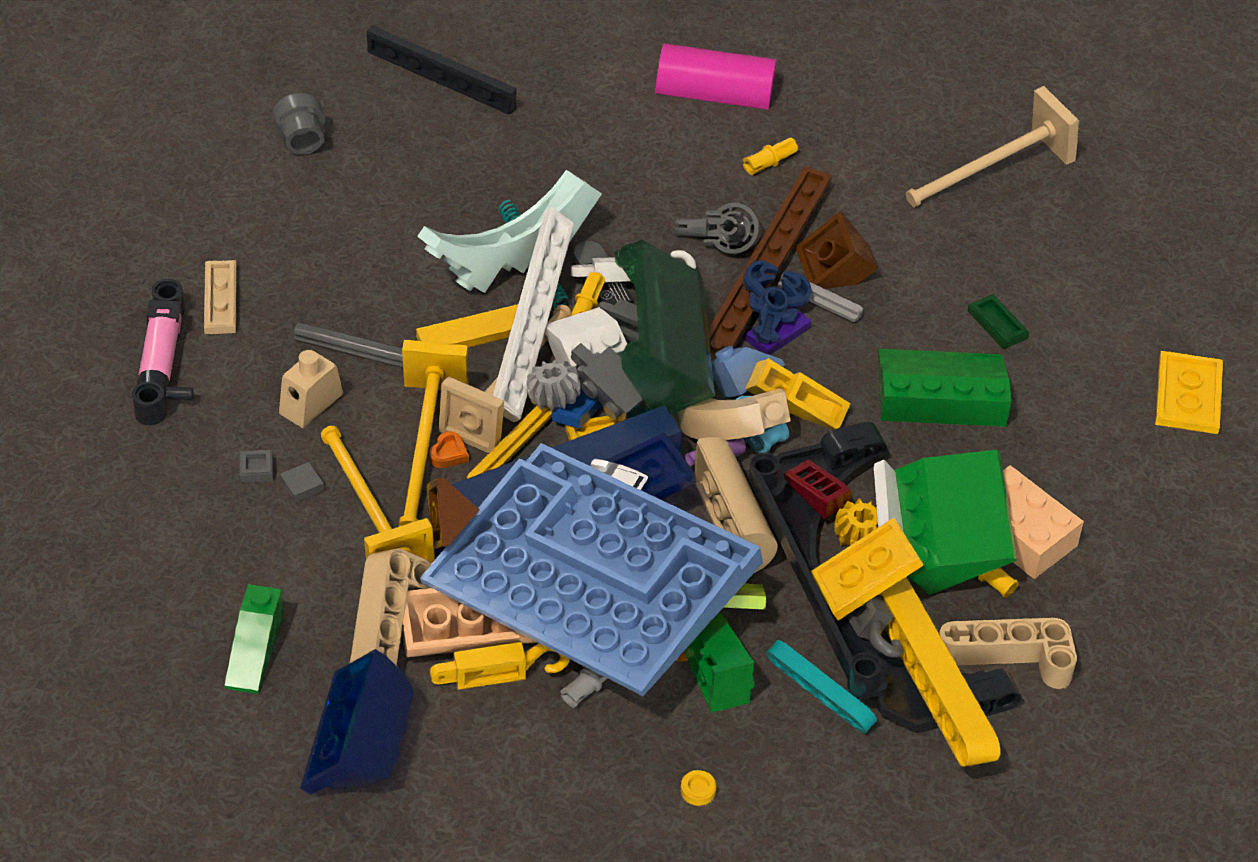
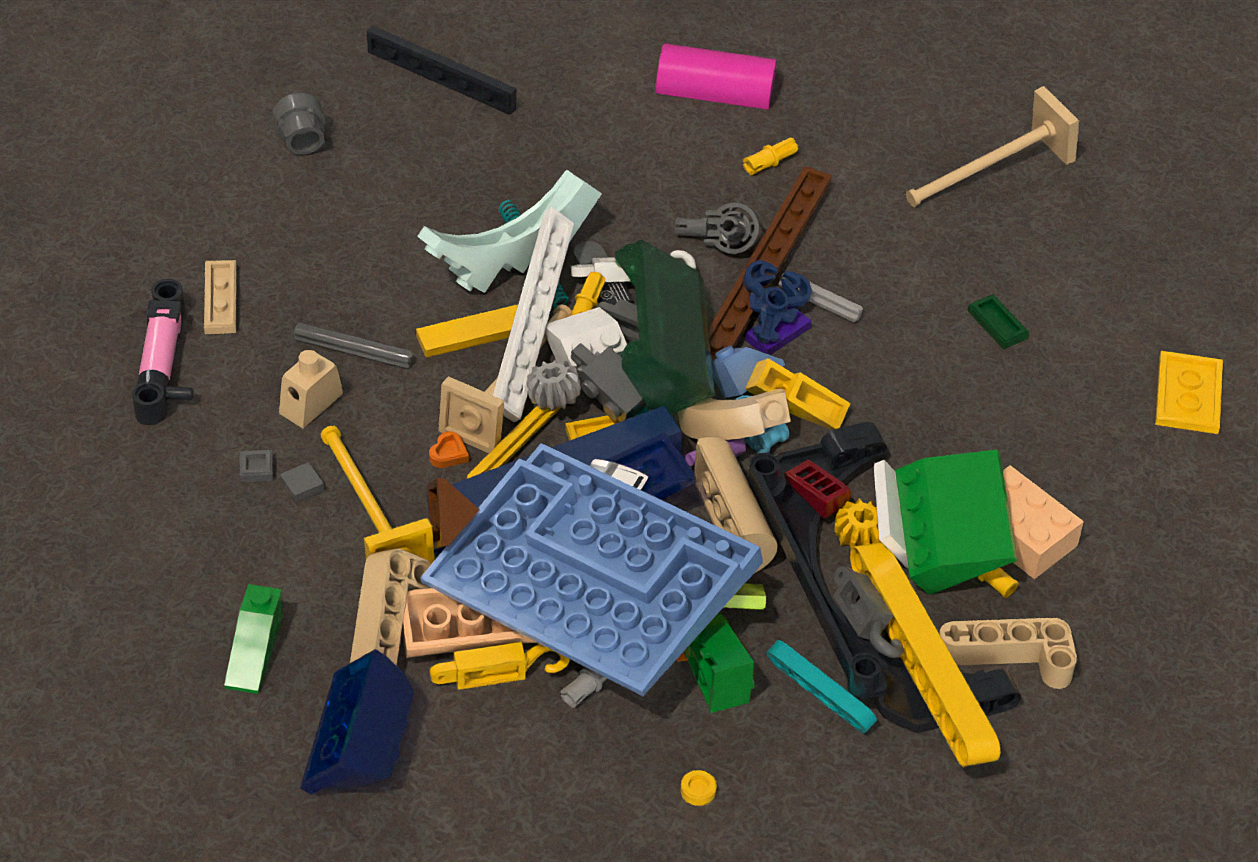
yellow tile [399,340,469,527] -> none
blue tile [552,383,602,429] -> none
reddish brown slope [795,211,878,289] -> none
yellow tile [811,518,924,620] -> none
green slope [878,348,1011,427] -> none

